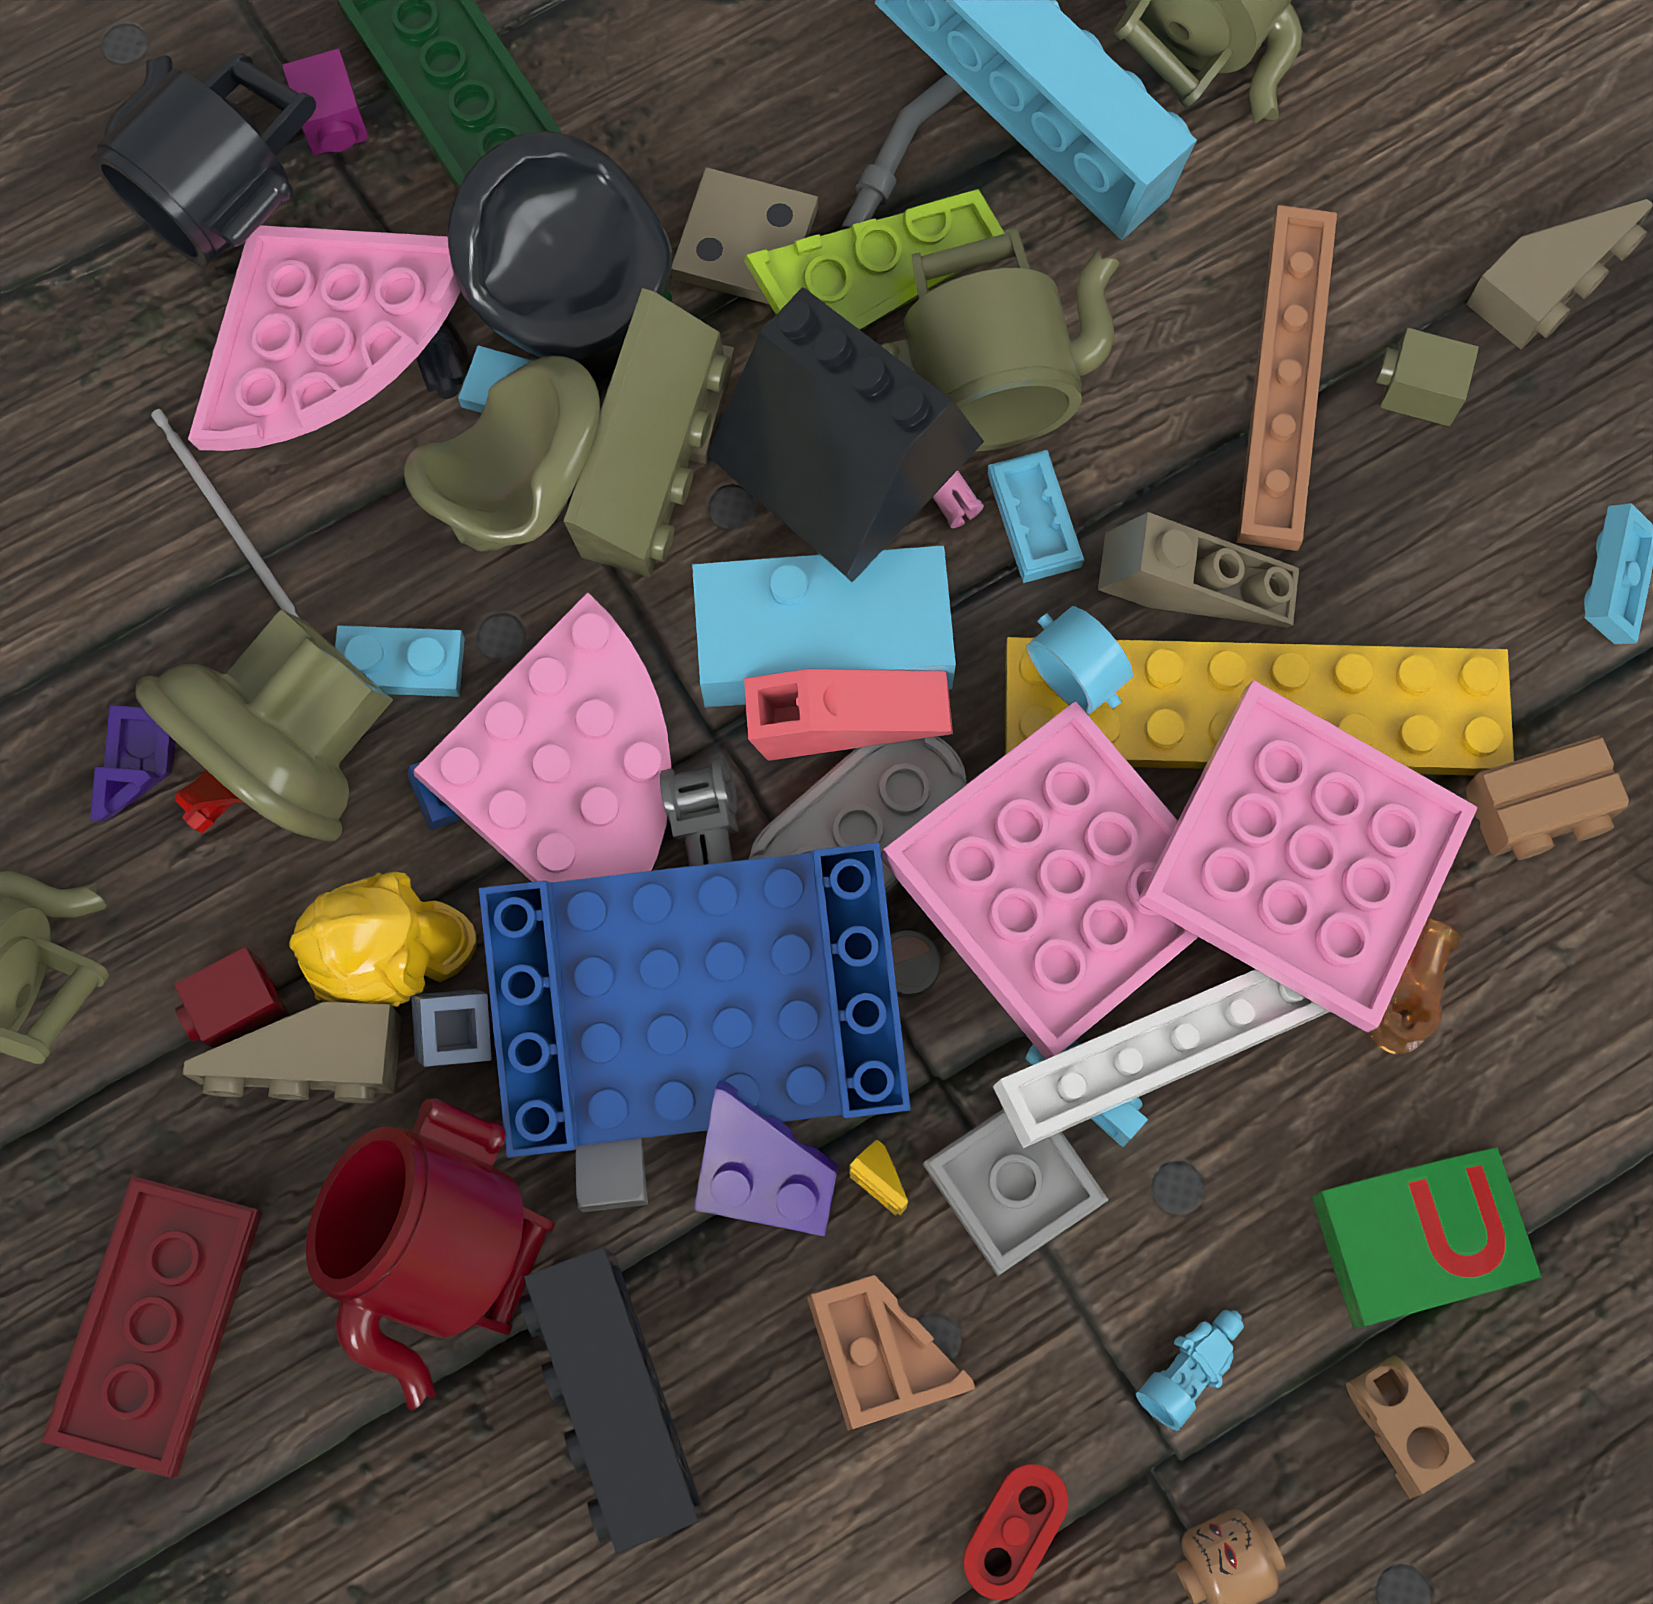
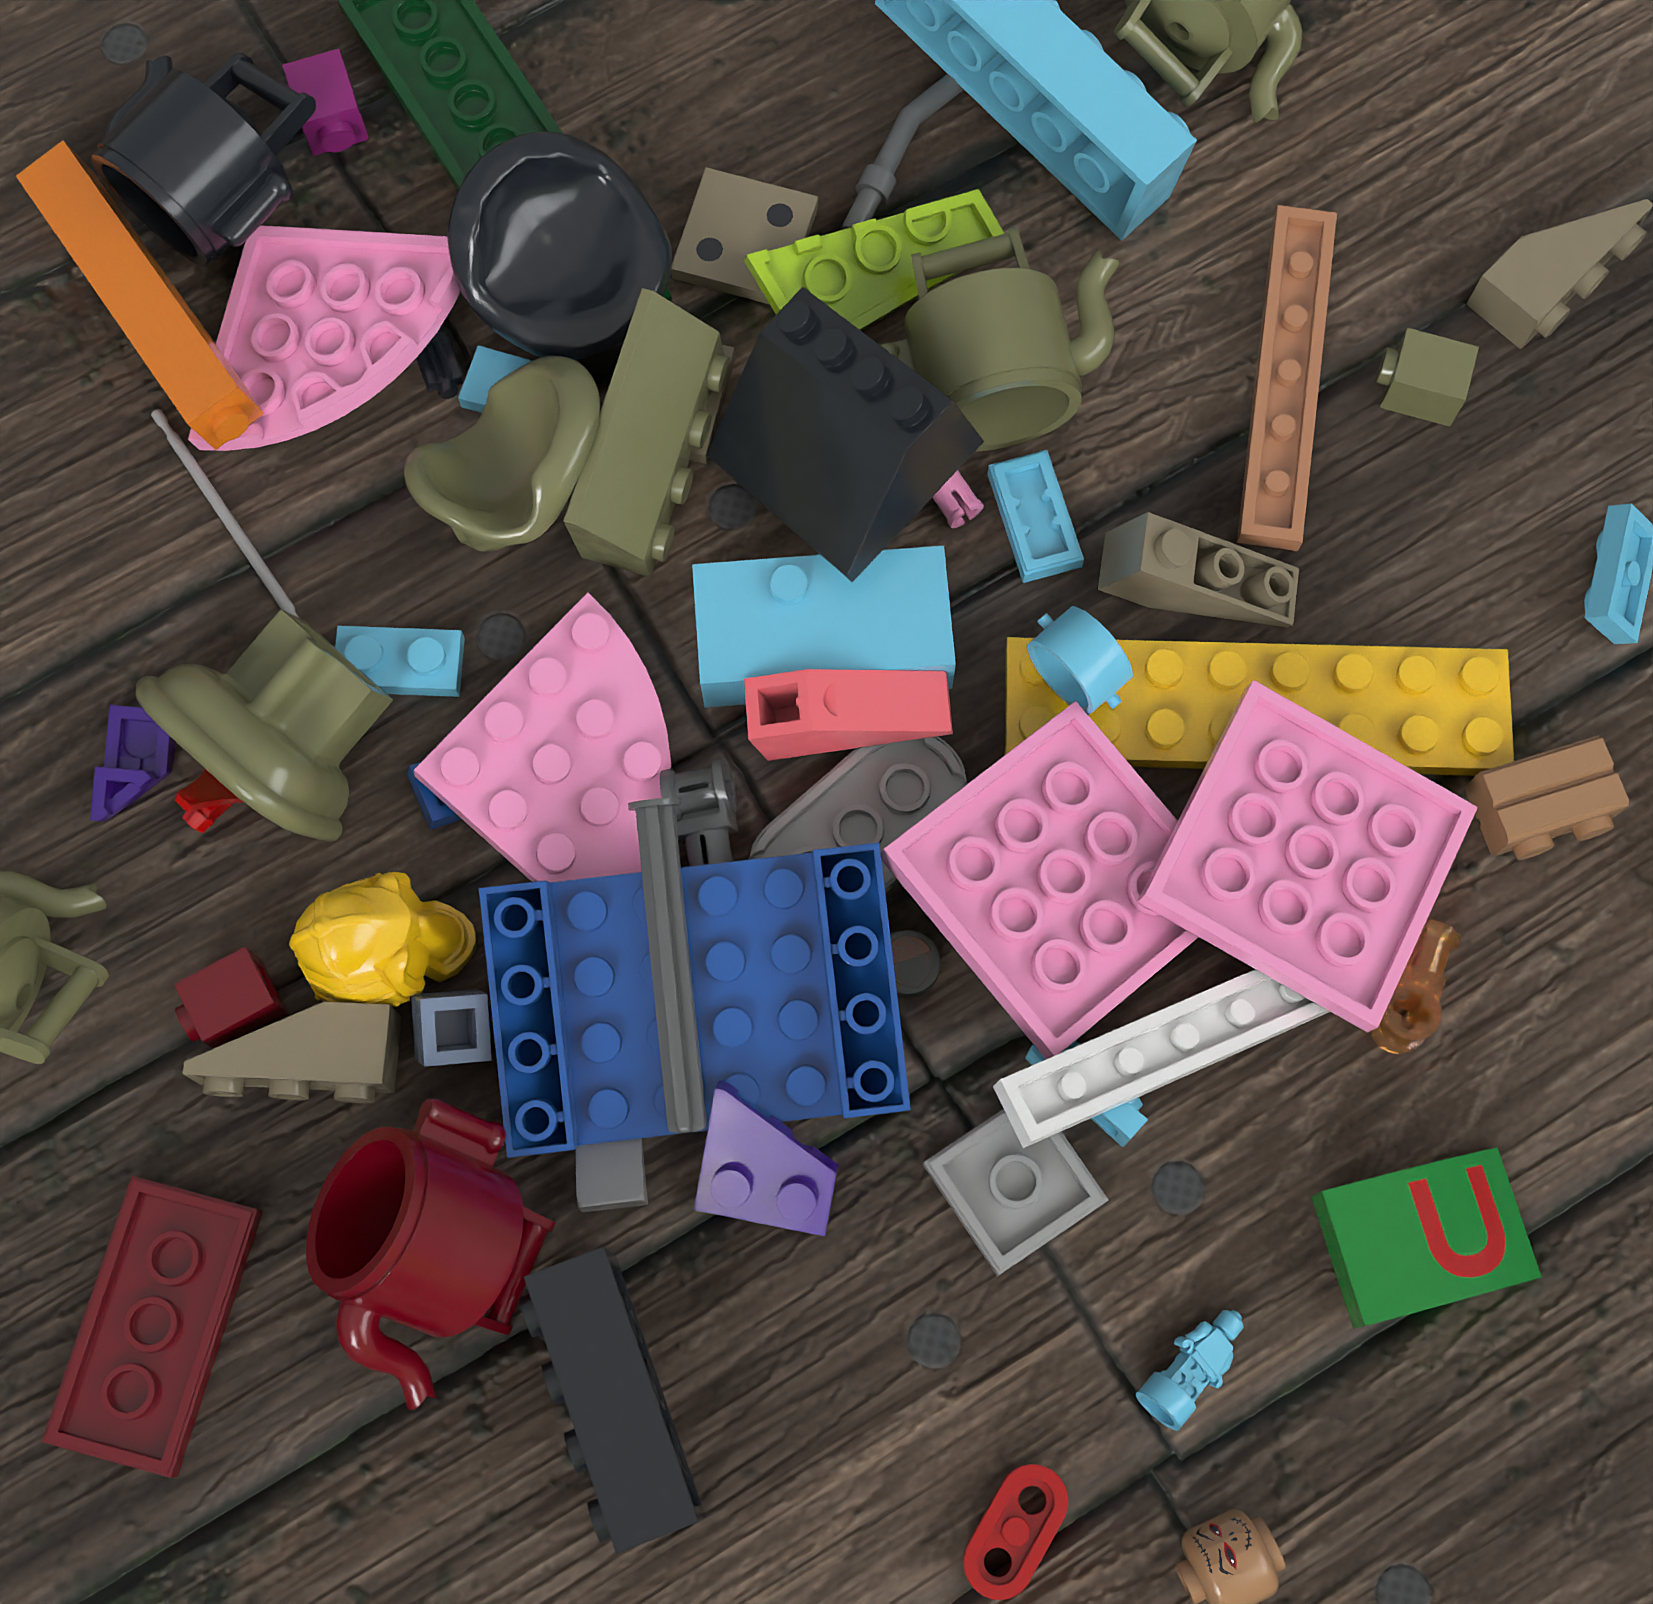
nougat wing [807,1275,975,1431] -> none
yellow slope [849,1139,908,1216] -> none
medium nougat leg [1346,1354,1475,1499] -> none
none -> orange brick [16,140,265,450]
none -> dark grey axle [628,798,707,1133]

